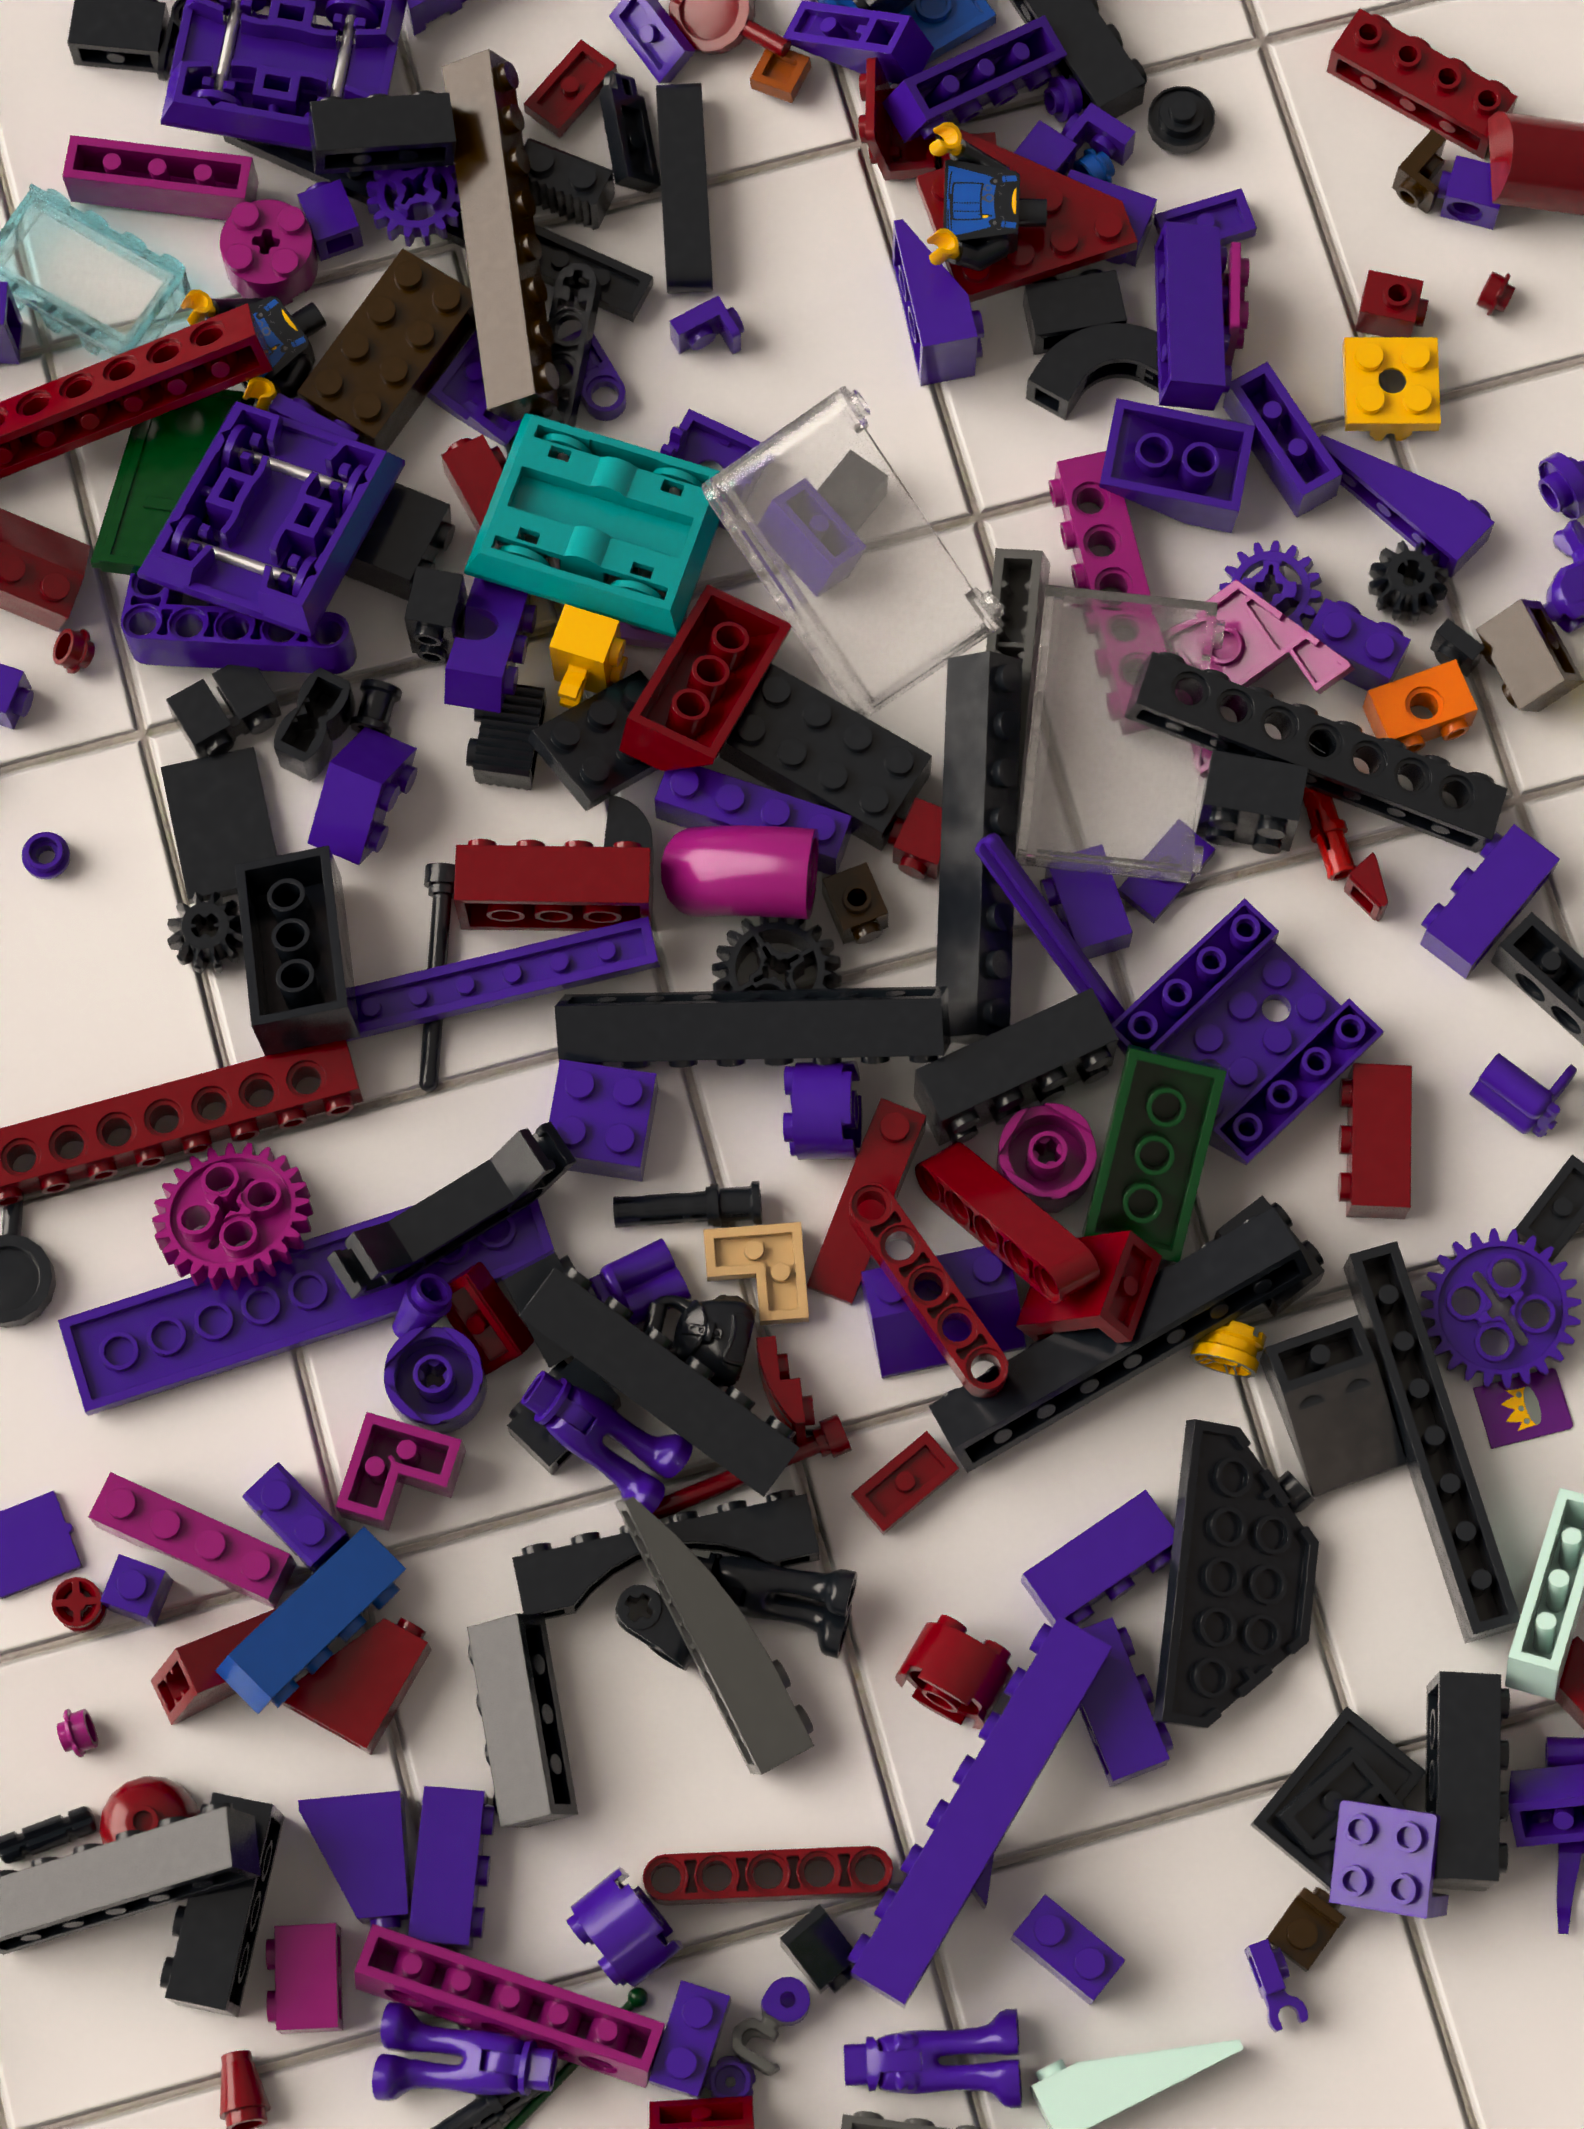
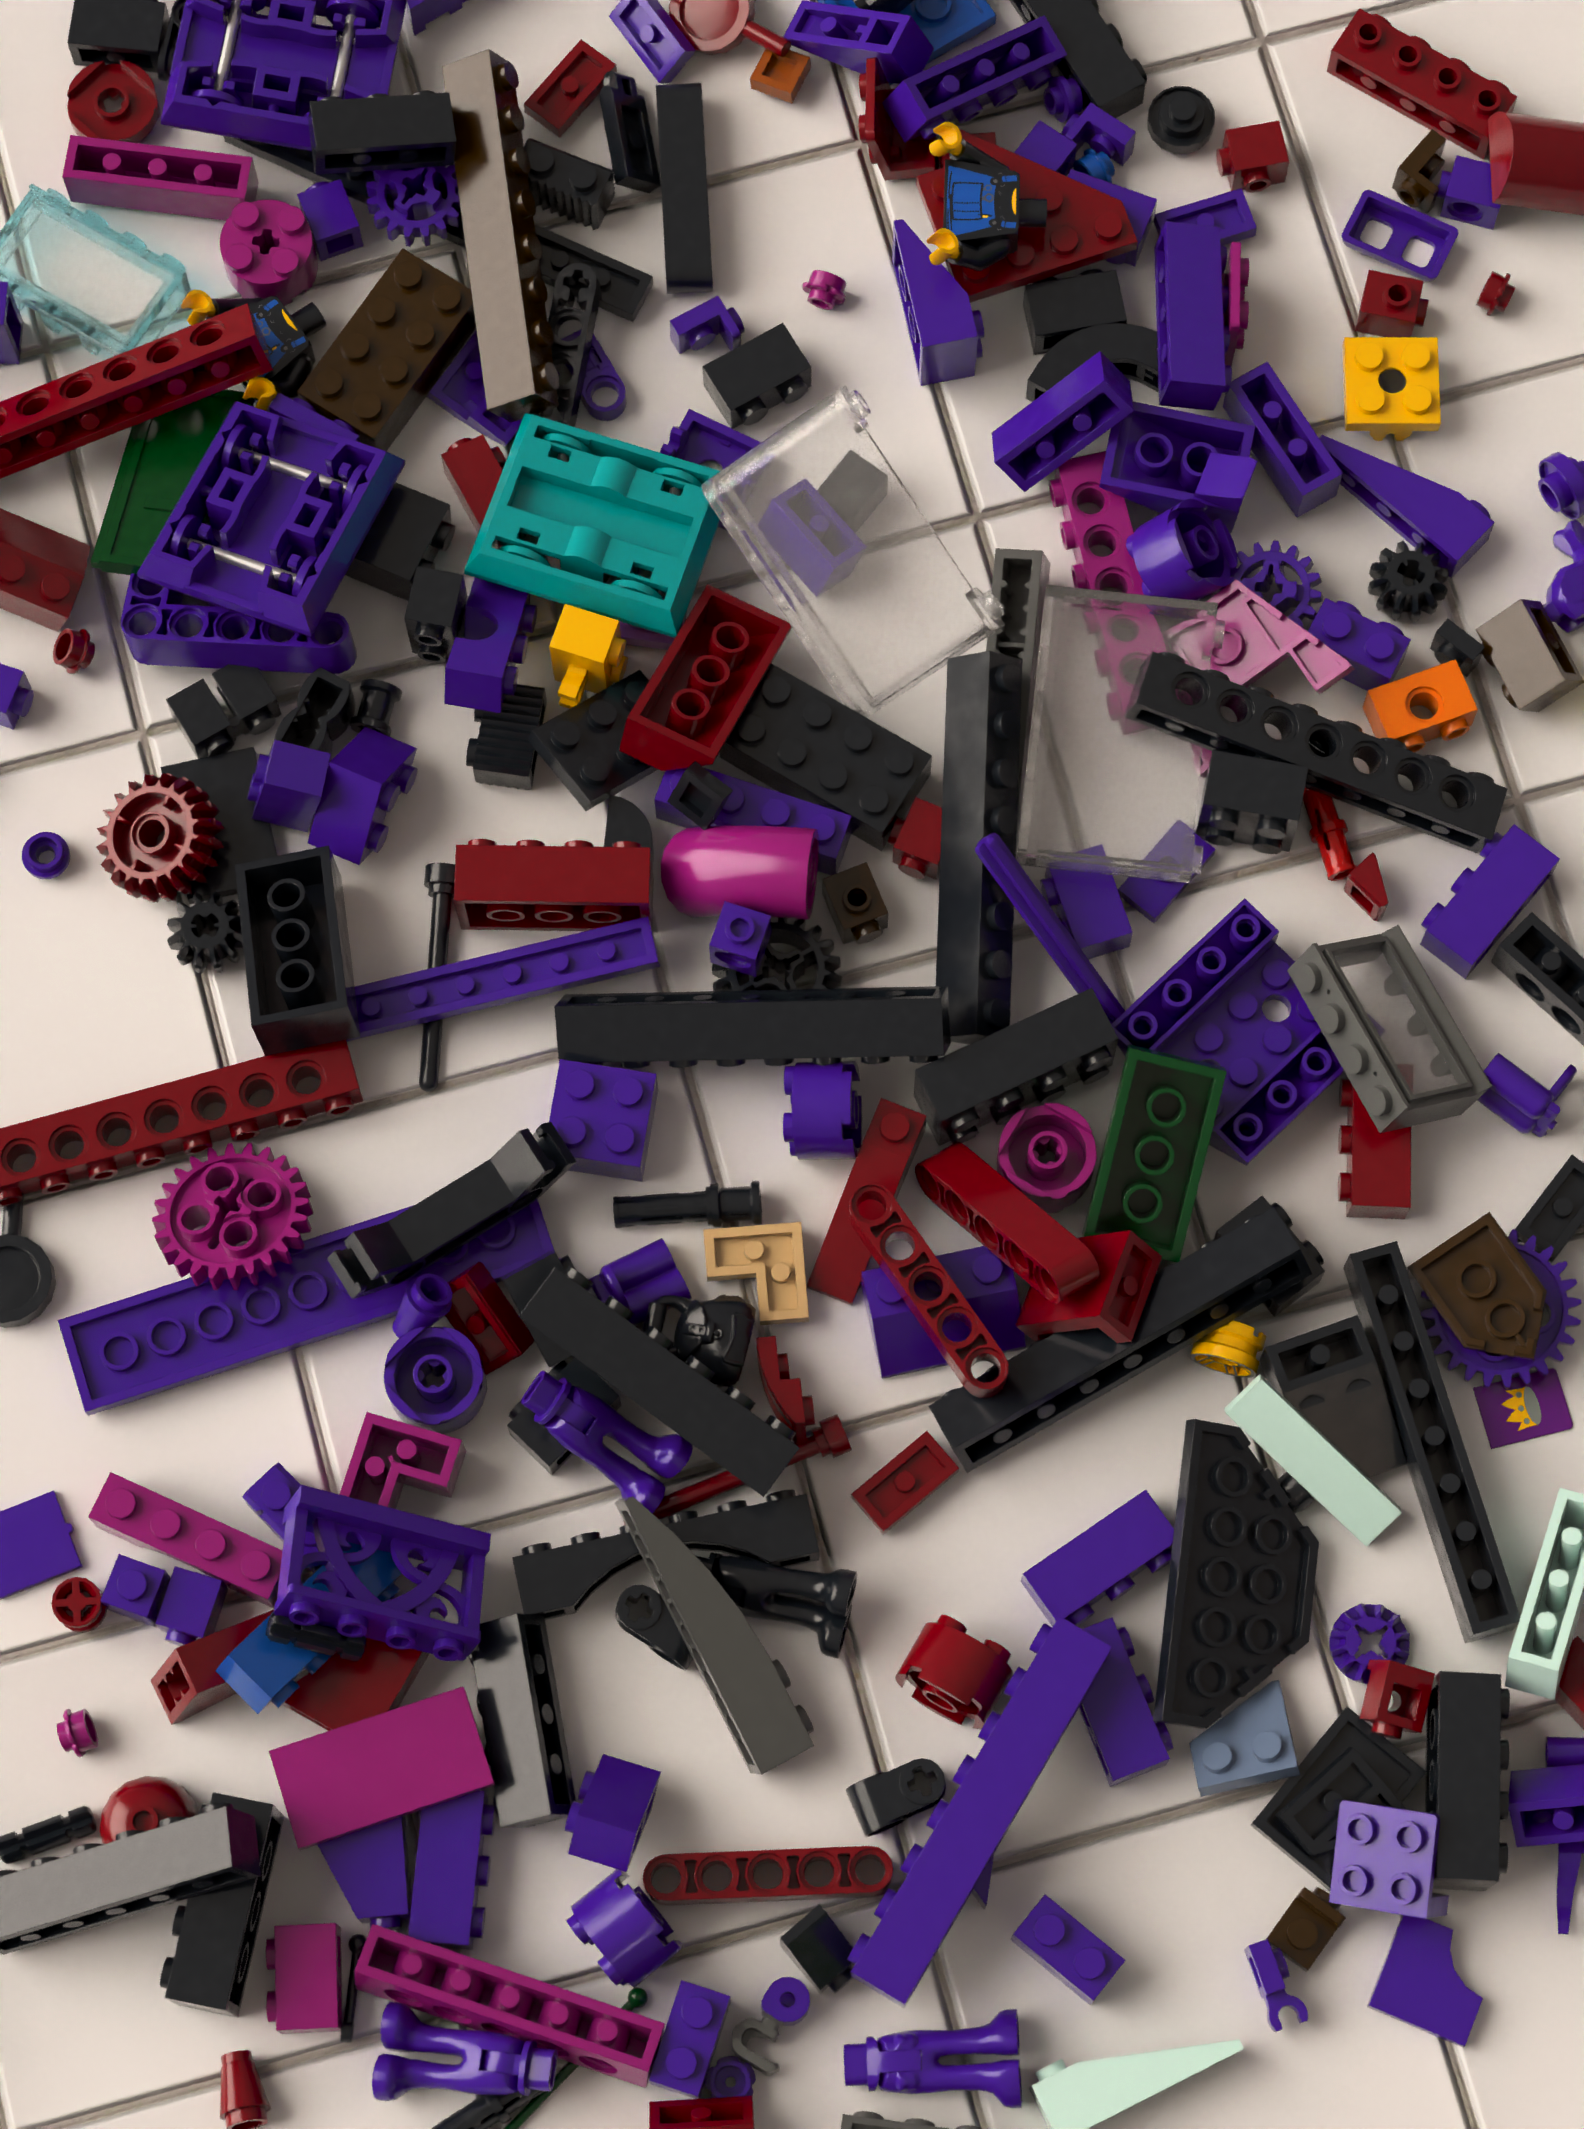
none -> dark red plate [67,60,161,143]
none -> dark red gear [96,773,225,903]
none -> dark purple brick [155,1566,228,1646]
none -> dark purple brick [247,739,331,832]
none -> black axle [266,1612,366,1662]
none -> magenta tile [269,1686,495,1850]
none -> dark purple fence [274,1485,491,1661]
none -> black hinge [341,1934,367,2043]
none -> dark purple brick [565,1754,661,1872]
none -> black plate [667,761,733,830]
none -> black brick [703,323,811,429]
none -> dark purple brick [709,901,772,977]
none -> magenta plate [802,270,847,310]
none -> black piece [846,1758,946,1837]
none -> dark purple brick [992,351,1134,492]
none -> dark purple brick [1126,499,1238,609]
none -> sand blue wing [1189,1680,1300,1797]
none -> dark purple slope [1194,453,1258,513]
none -> dark red brick [1216,120,1289,192]
none -> light aqua tile [1224,1374,1402,1547]
none -> dark grey window [1287,925,1492,1133]
none -> dark purple gear [1329,1603,1410,1684]
none -> dark purple piece [1342,190,1458,282]
none -> dark red brick [1359,1660,1435,1740]
none -> dark purple tile [1367,1915,1483,2047]
none -> dark brown tile [1407,1212,1547,1360]

